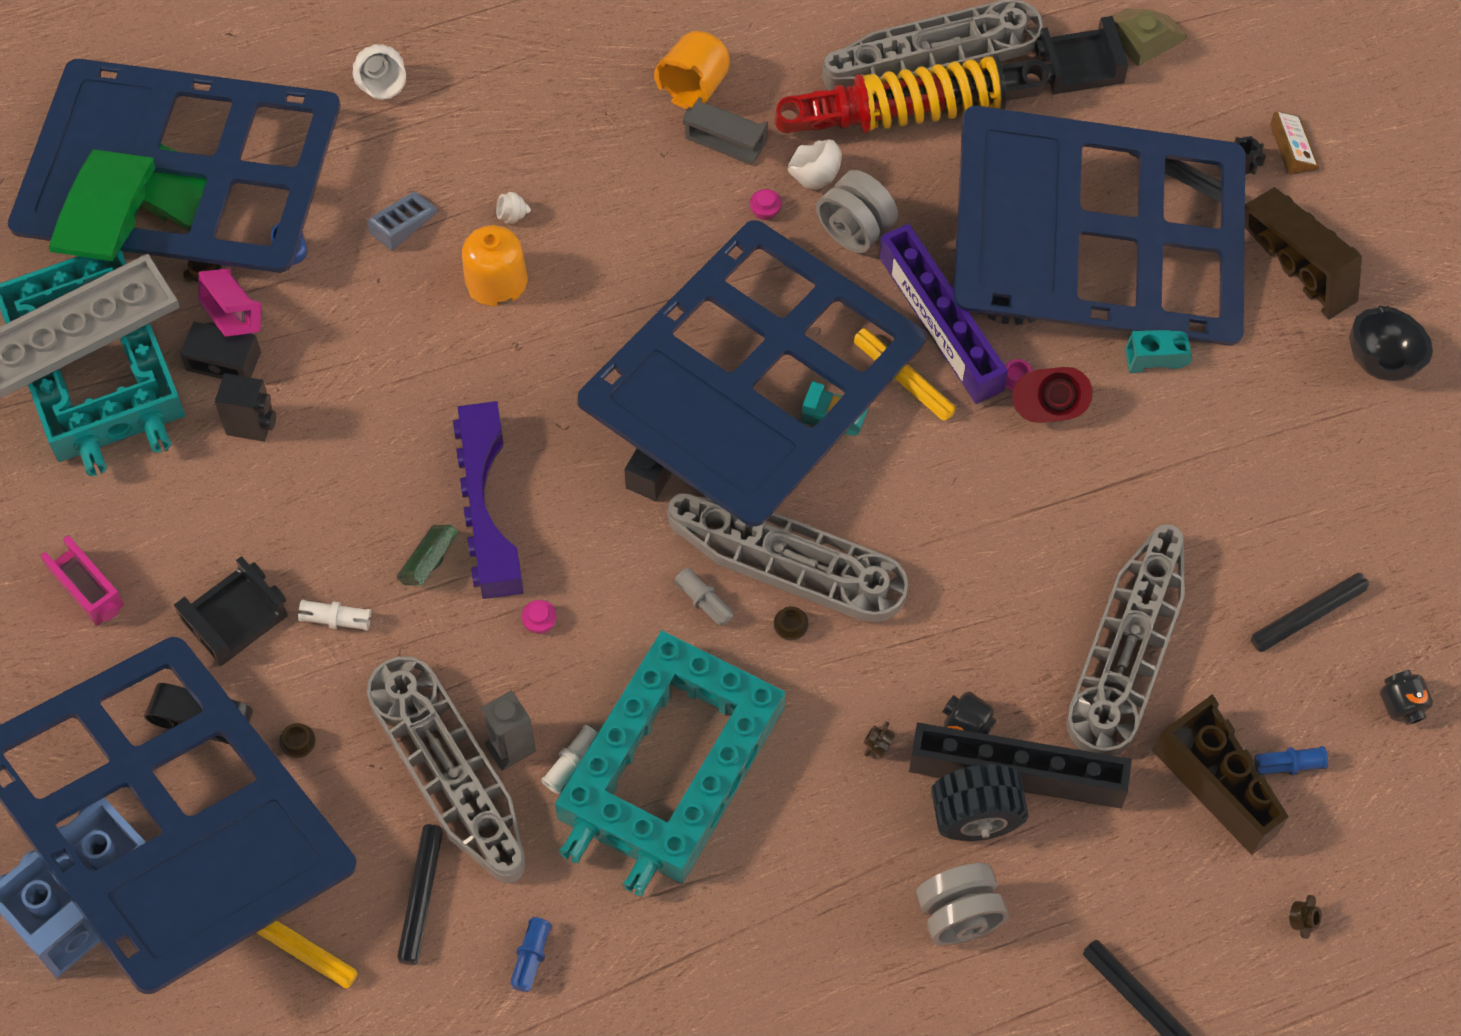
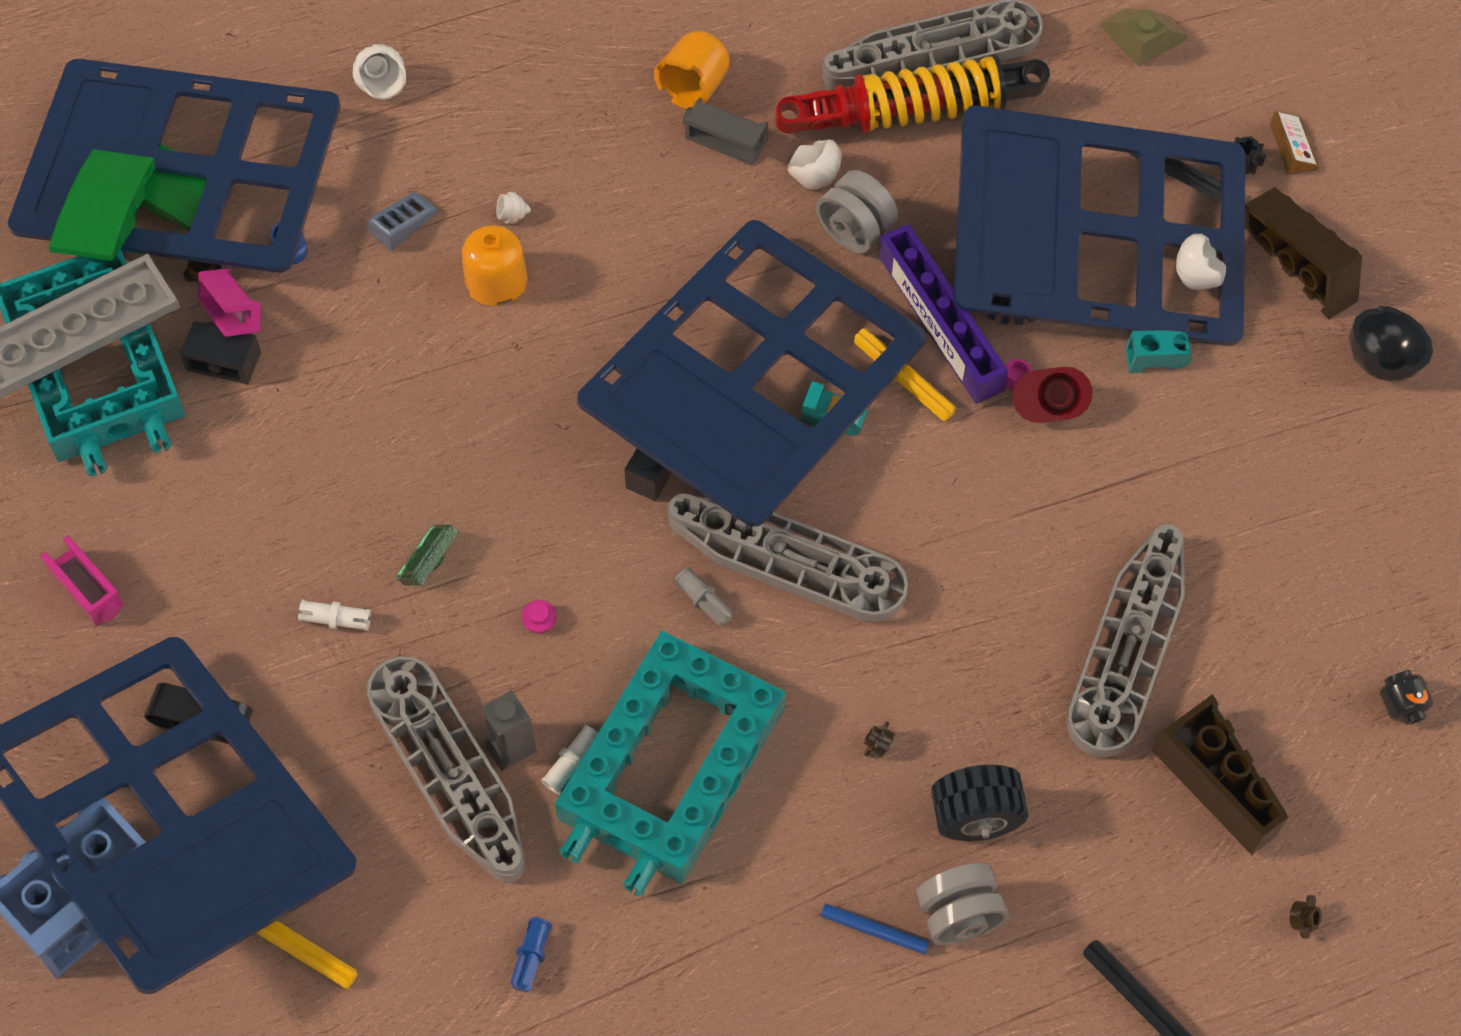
black panel [174,556,288,666] -> none
black brick [214,373,276,442] -> none
dark brown plate [279,723,316,758] -> none
black axle [397,824,443,965] -> none
dark purple arch [453,401,524,599] -> none
dark pink plate [750,189,782,220] -> none
dark brown plate [774,606,808,641] -> none
black brick [909,722,1132,809] -> none
black head [942,691,997,734] -> none
black panel [1035,16,1129,95] -> none
black axle [1251,573,1369,652] -> none
blue axle [1254,746,1328,775] -> none
none -> blue bar [821,903,929,955]
none -> white hair [1176,234,1226,290]

